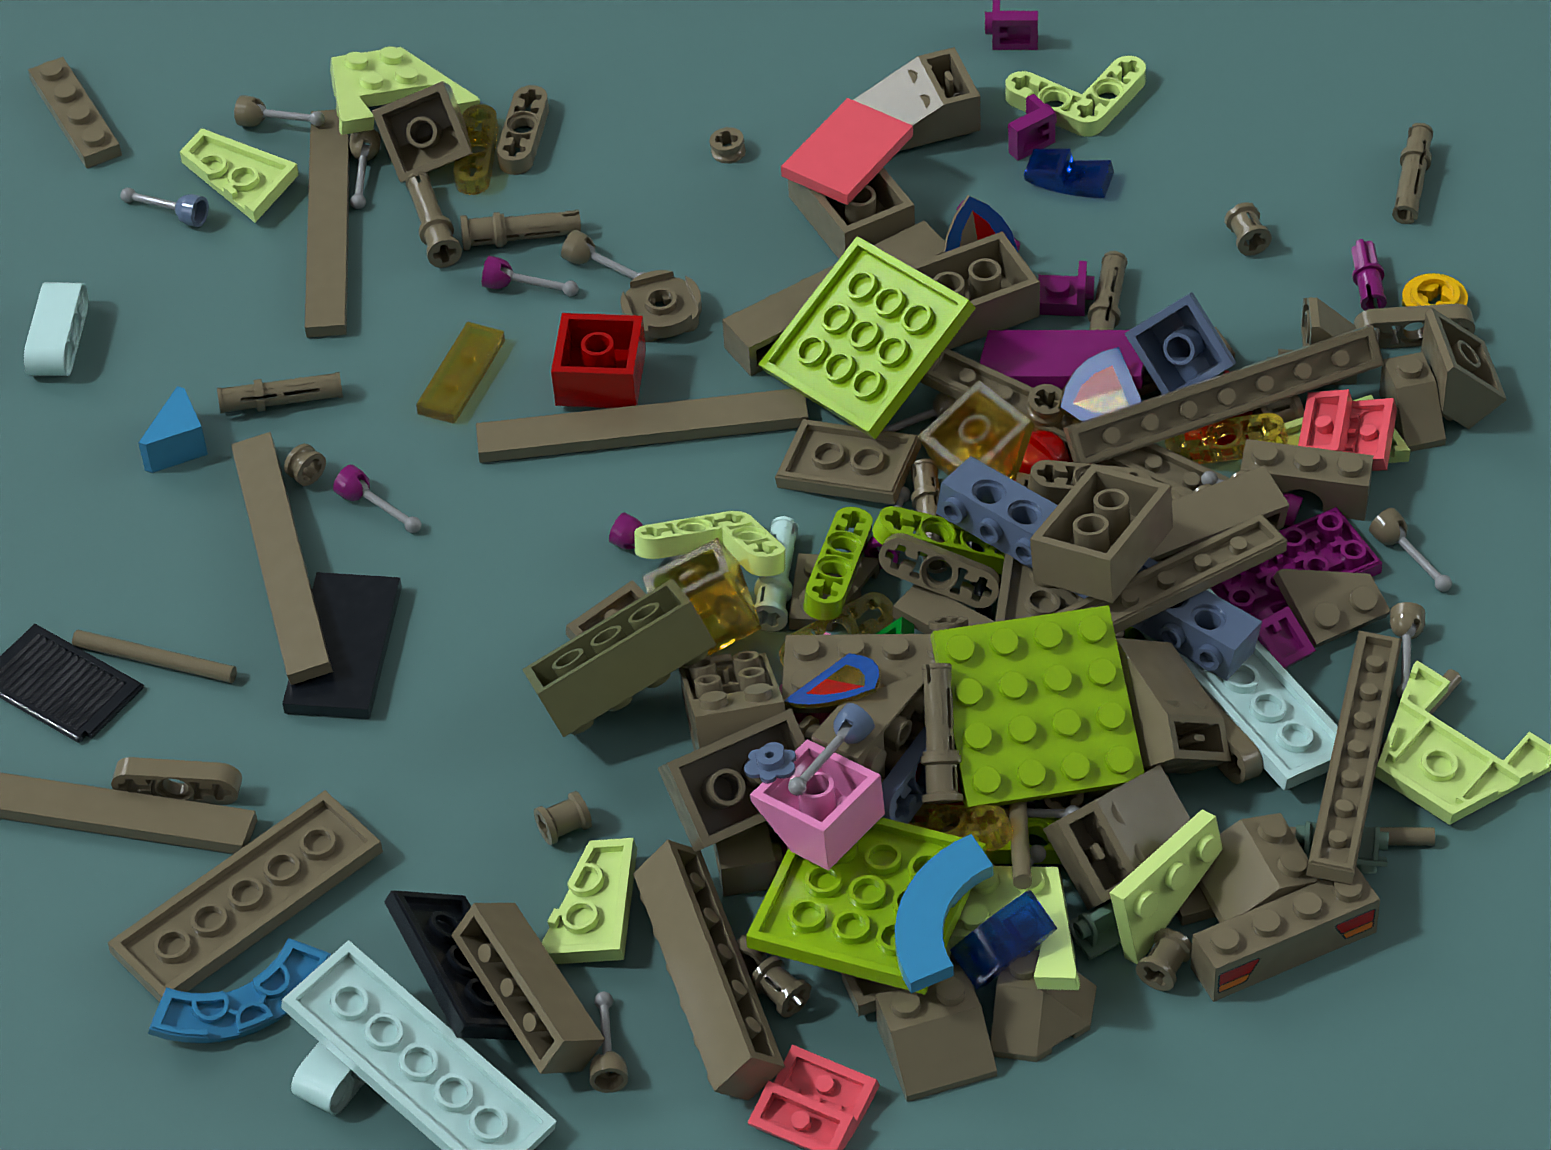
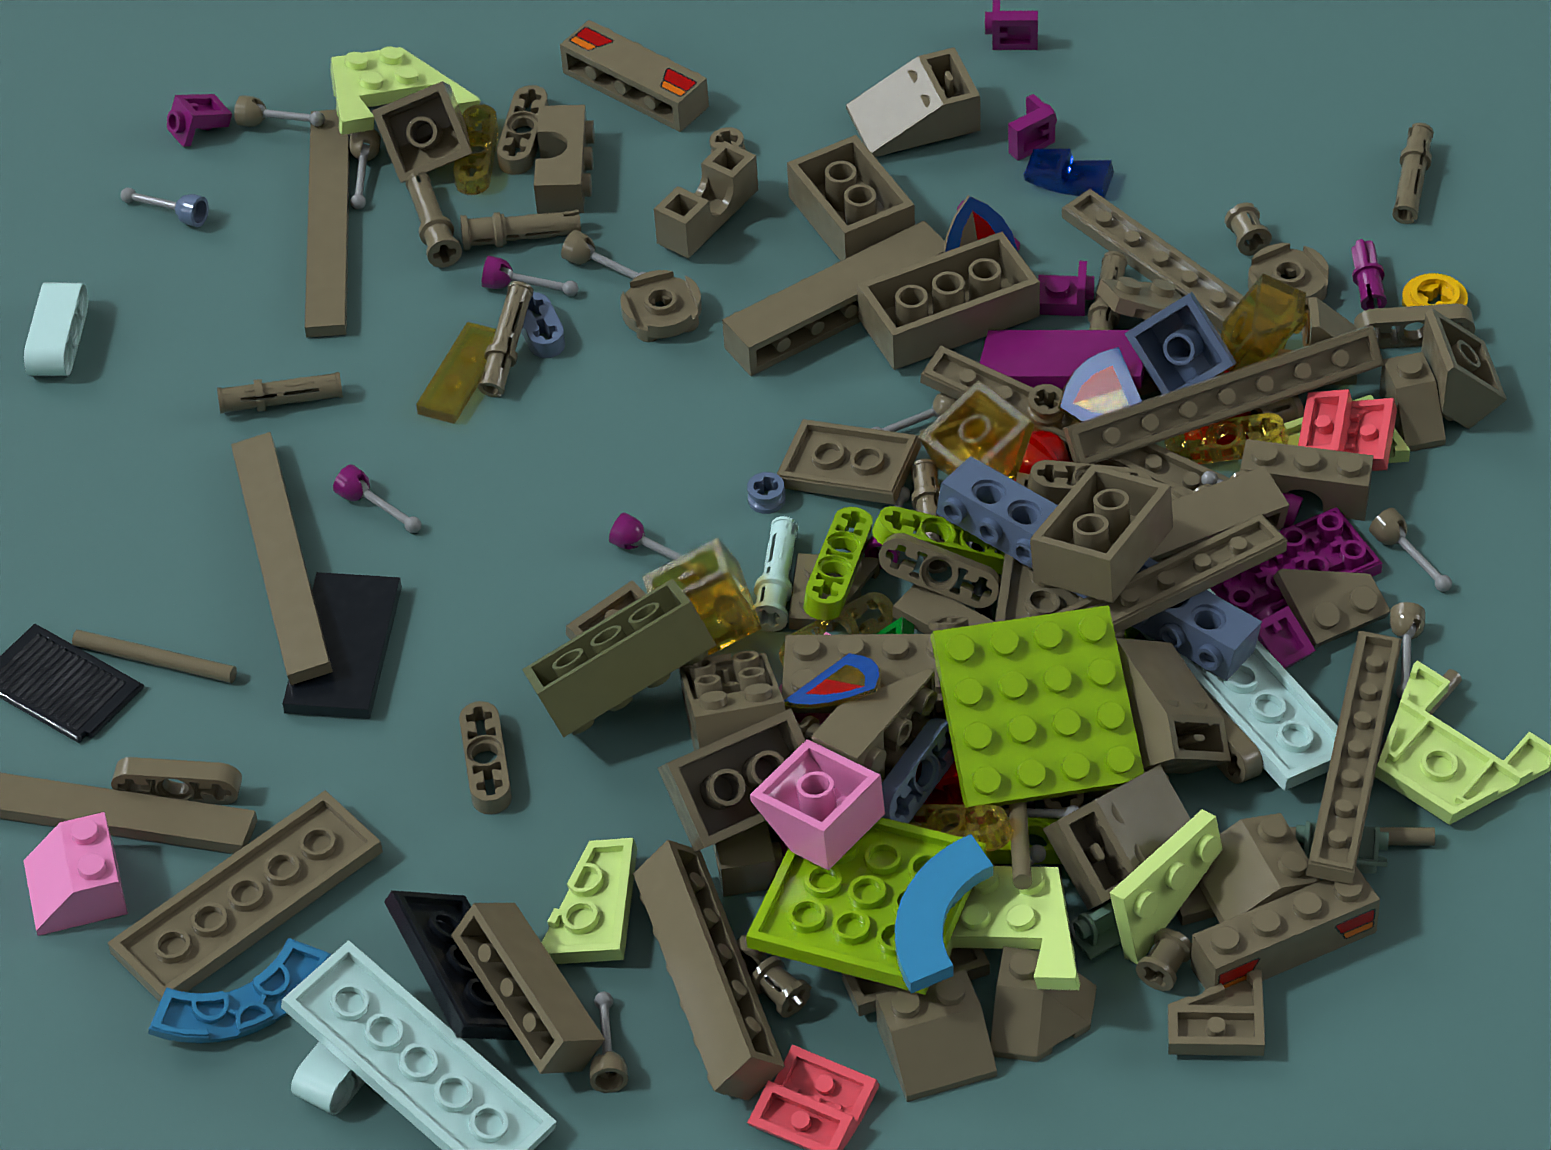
dark tan plate [28,57,122,169] -> none
dark azure slope [138,386,208,473] -> none
yellowish green wing [180,128,299,223] -> none
dark tan bush [284,443,326,486] -> none
dark tan tile [476,388,808,463] -> none
dark tan bush [534,791,592,845] -> none
red brick [551,313,646,408] -> none
yellowish green beam [634,511,785,576] -> none
sand blue plant [744,742,796,783] -> none
lime plate [758,236,976,439] -> none
coral tile [781,98,913,205] -> none
hinge [788,703,875,796] -> none
dark tan pin [920,663,964,804] -> none
clear blue slope [950,890,1058,989] -> none
yellowish green beam [1005,56,1146,137] -> none
none -> bright pink slope [23,812,128,936]
none -> magenta bracket [167,94,232,147]
none -> dark tan beam [459,701,512,814]
none -> dark tan pin [478,281,534,397]
none -> sand blue beam [521,292,565,358]
none -> dark tan arch [534,105,595,214]
none -> dark tan brick [560,20,709,132]
none -> dark tan arch [654,141,758,259]
none -> sand blue bush [747,472,785,514]
none -> dark tan tile [1062,189,1262,339]
none -> dark tan wing [1096,276,1182,320]
none -> dark tan wing [1167,970,1265,1056]
none -> clear yellow slope [1215,273,1308,377]
none -> dark tan plate [1248,243,1329,316]

